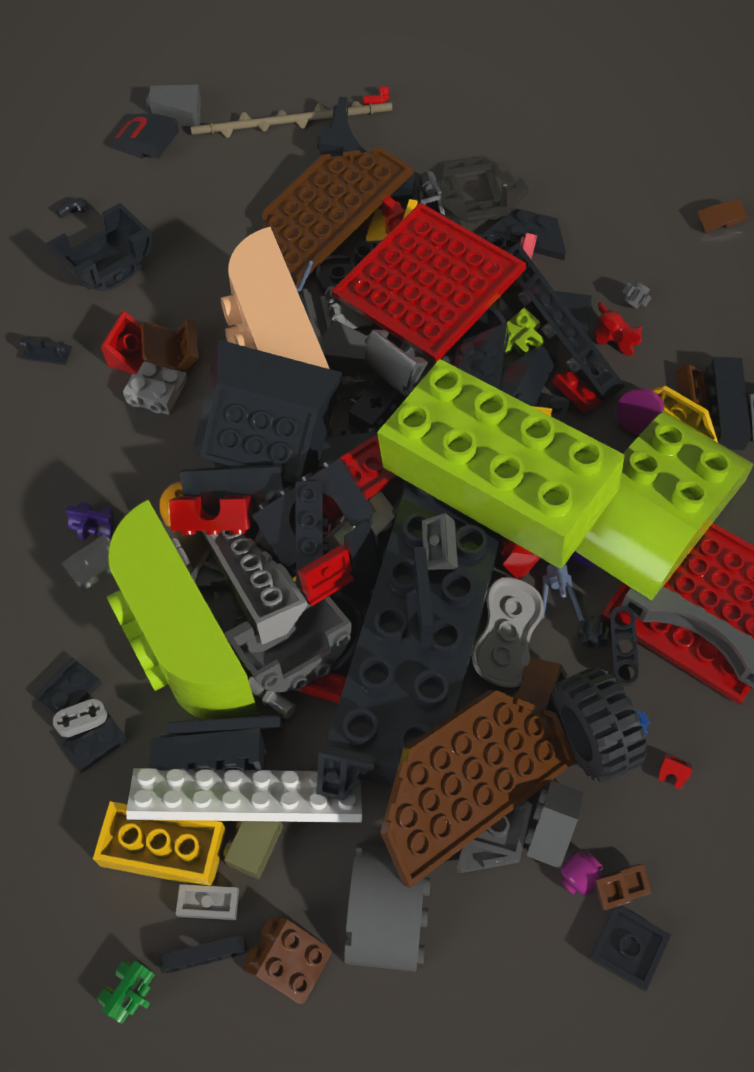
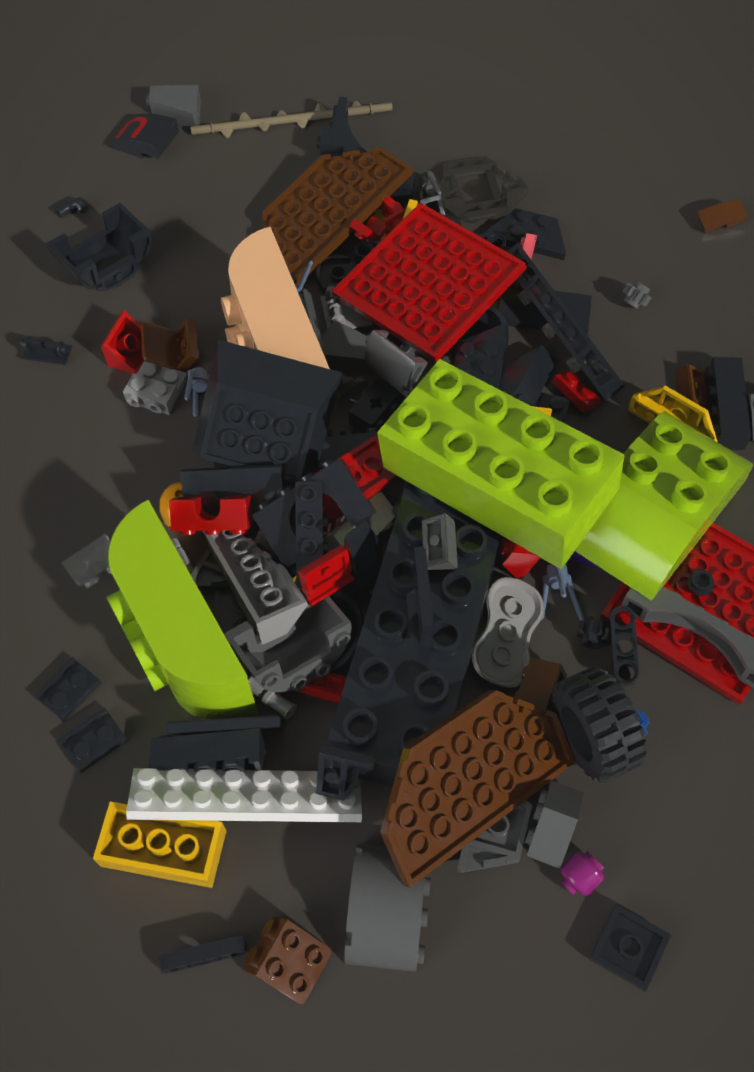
light grey beam [53,699,107,737] -> none
dark purple hips [66,502,114,540] -> none
green hips [97,960,155,1024] -> none
light grey plate [176,884,239,920] -> none
olive piece [223,821,283,880] -> none
red arm [364,86,390,105] -> none
lime plate [505,308,543,356] -> none
red animal [593,302,642,356] -> none
reddish brown slope [595,863,652,910] -> none
magenta tile [617,388,664,435] -> none
red tile [658,752,693,789] -> none
none -> sand blue plant [185,367,210,417]
none -> red bracket [349,216,388,242]
none -> black plate [687,570,714,596]

